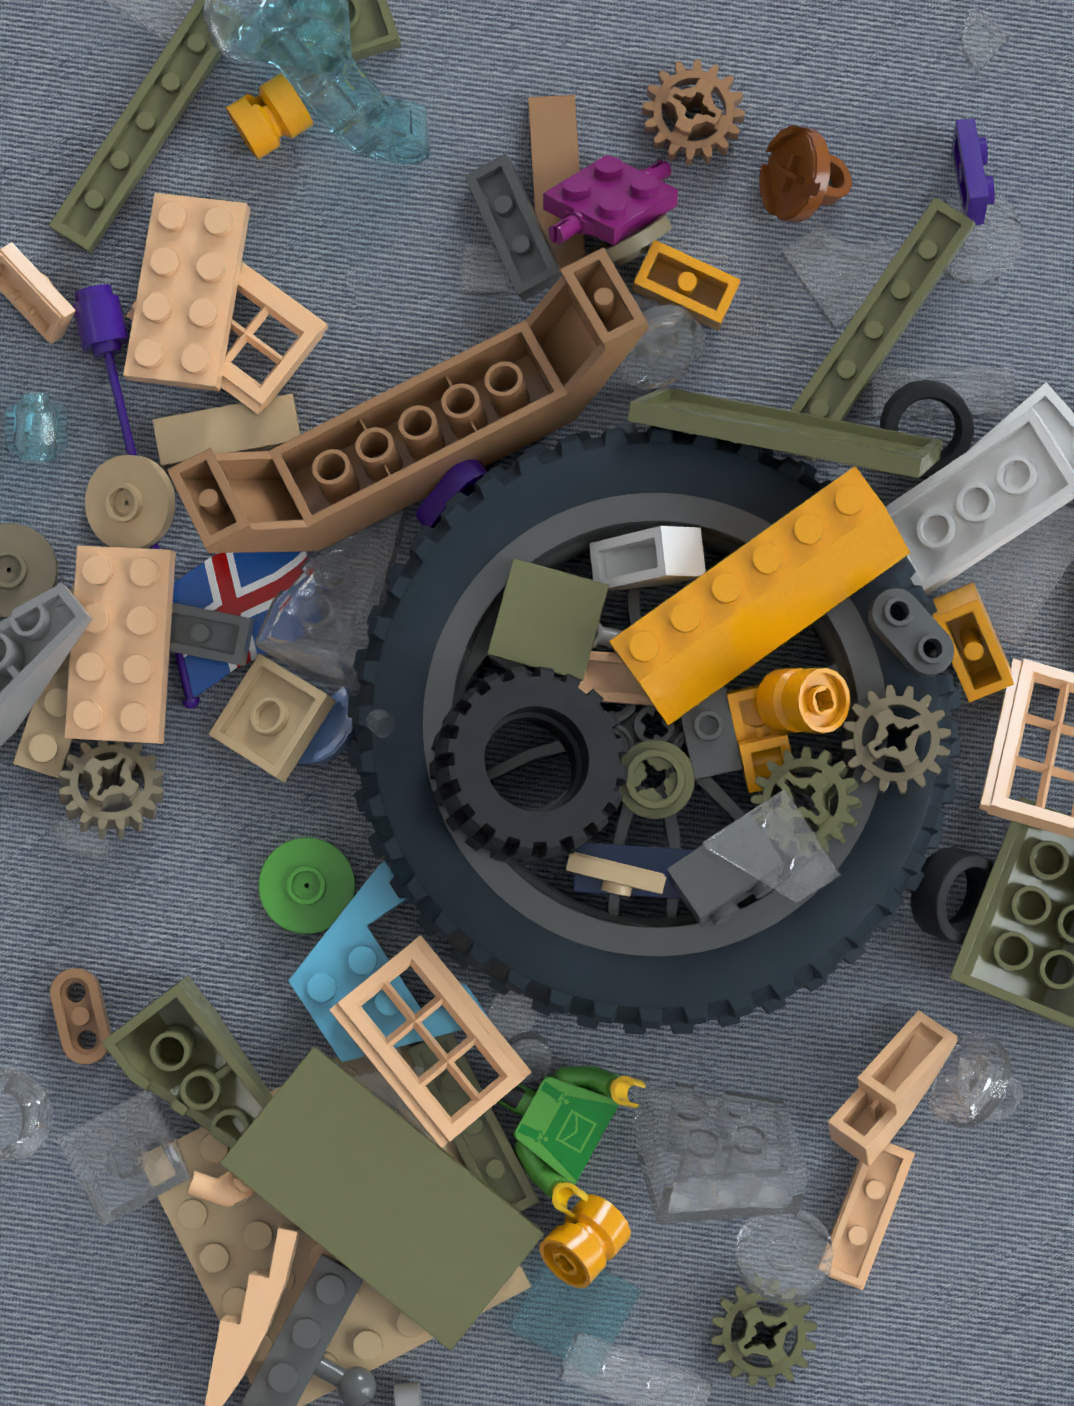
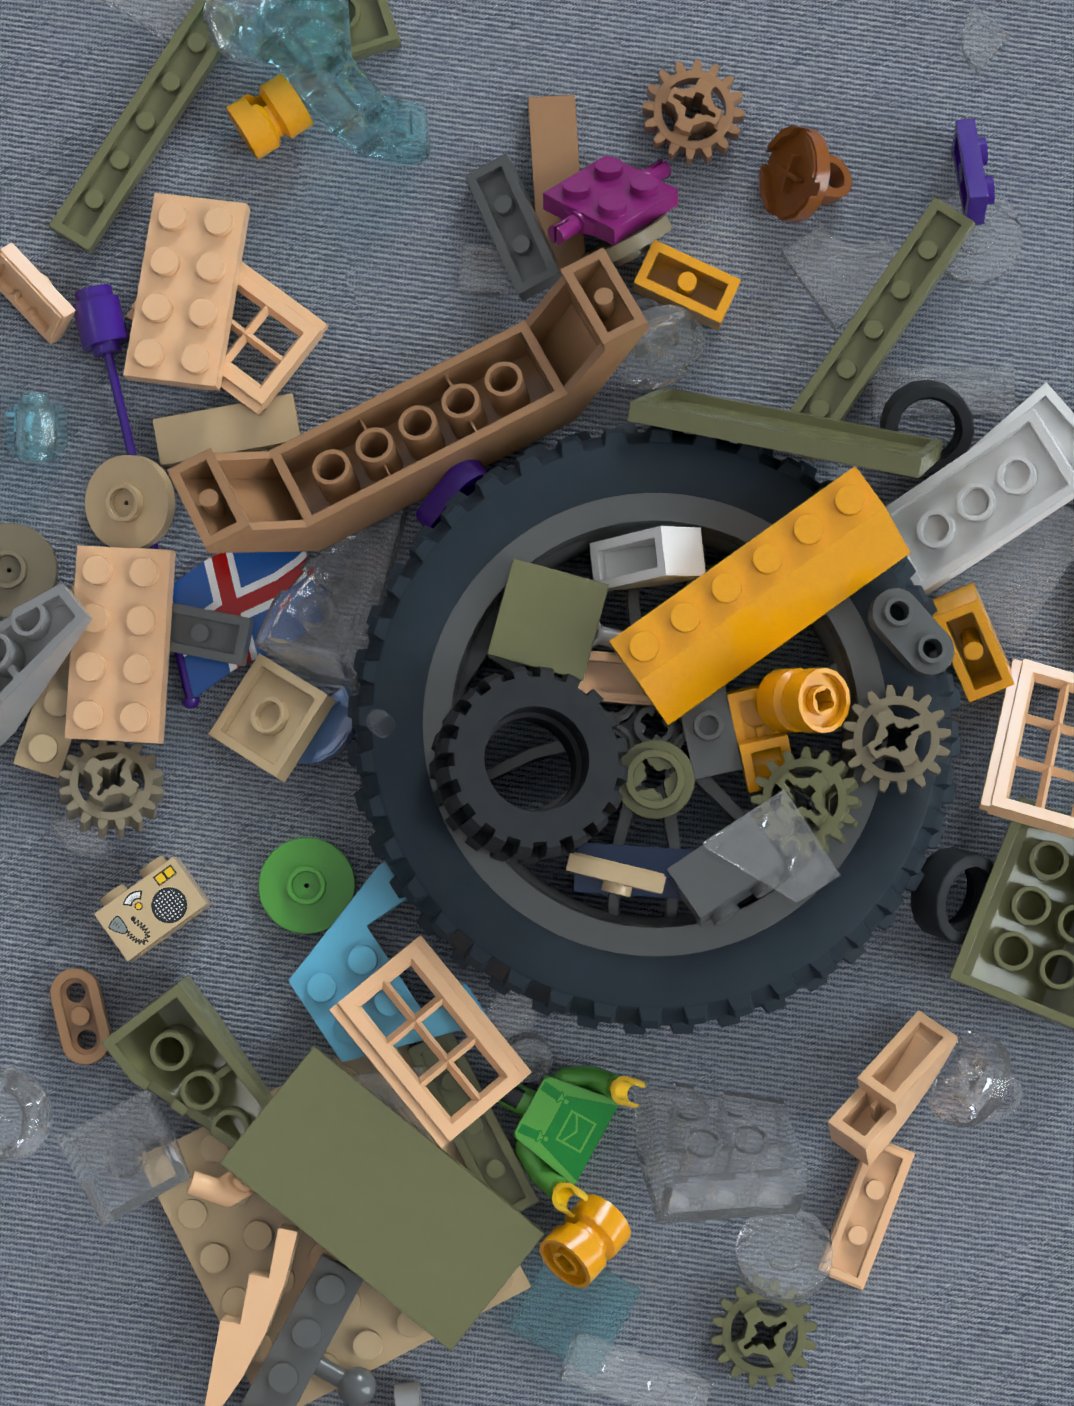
none -> tan brick [94,855,212,961]

